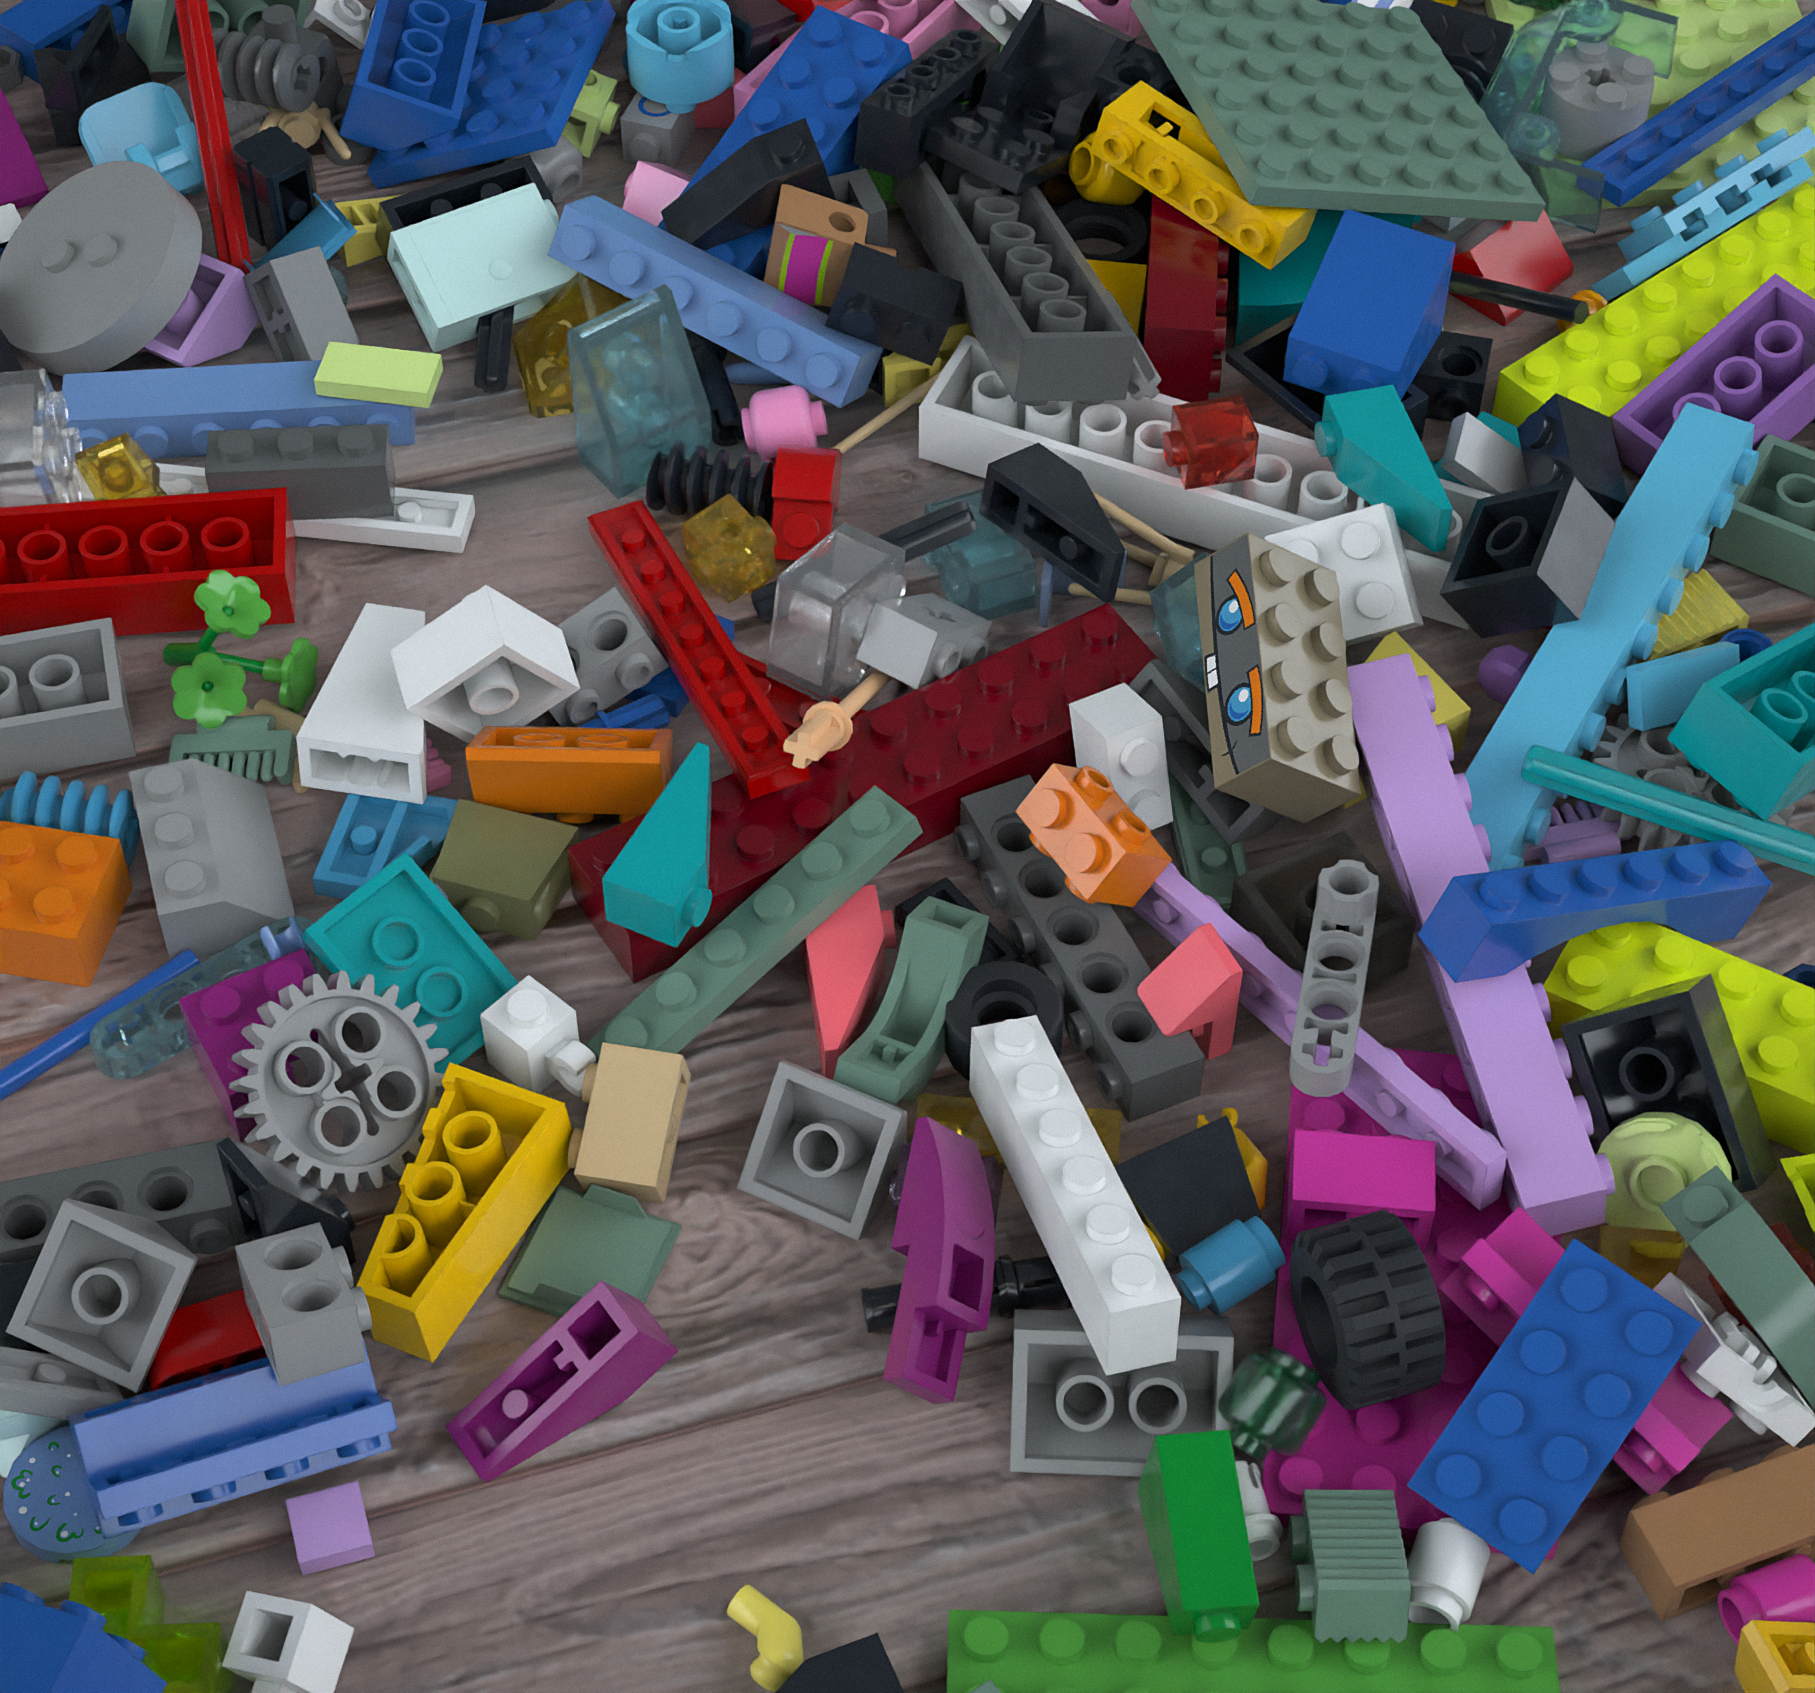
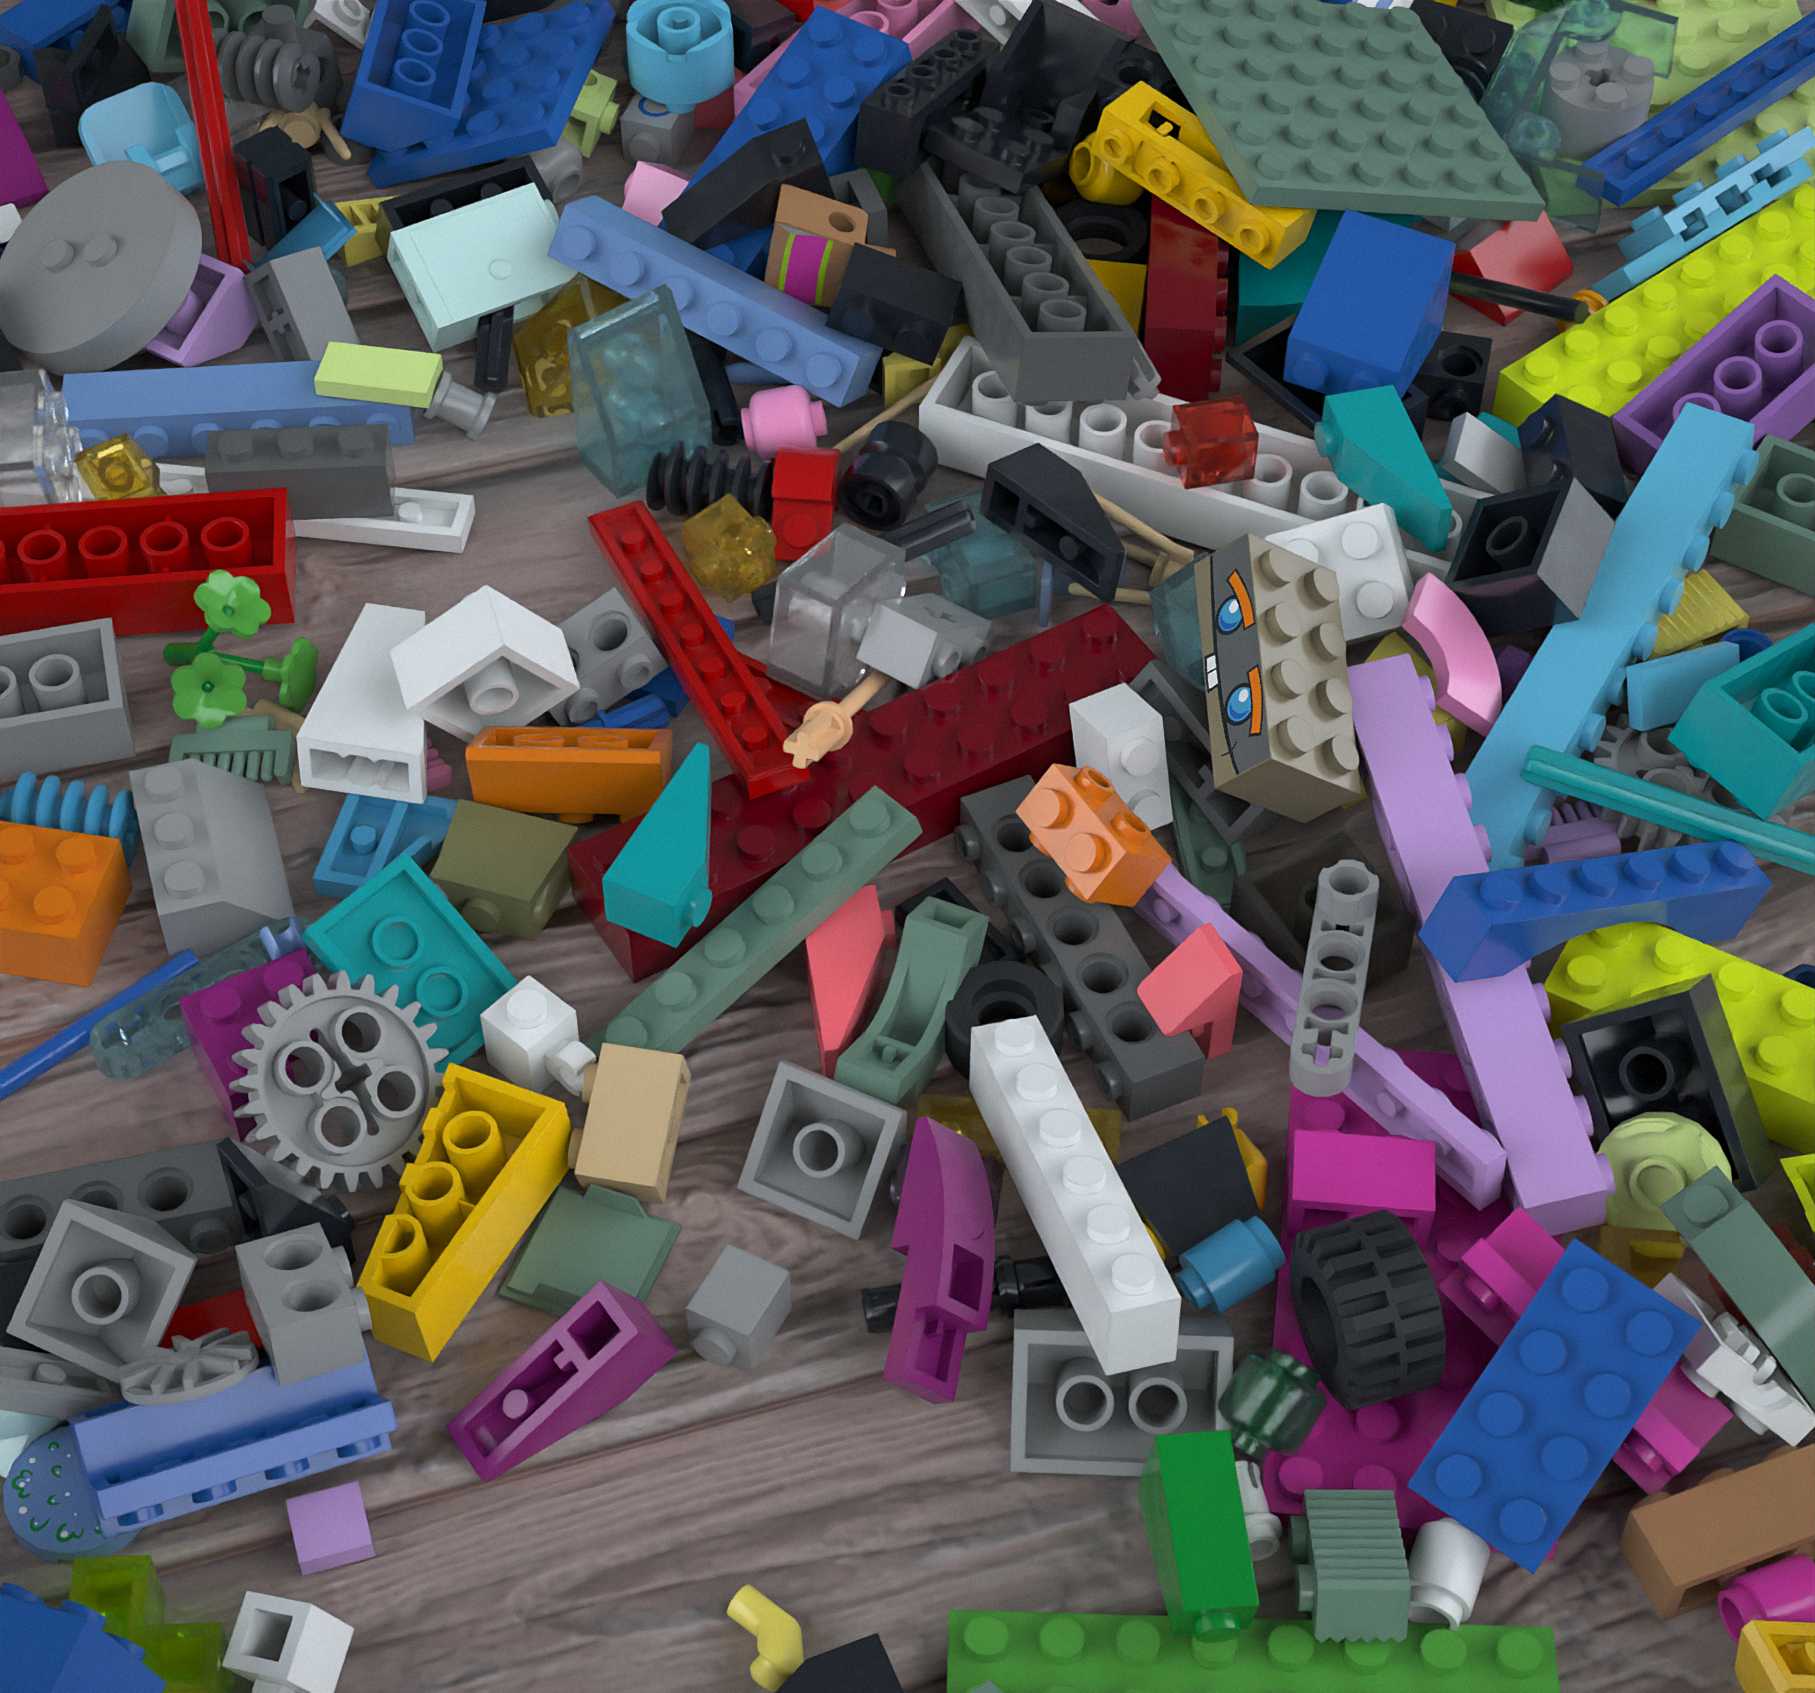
none -> light grey wheel [118,1328,260,1405]
none -> light grey bush [422,370,496,441]
none -> light grey brick [686,1244,792,1374]
none -> black wheel [837,420,939,532]
none -> bright pink tile [1401,572,1502,737]

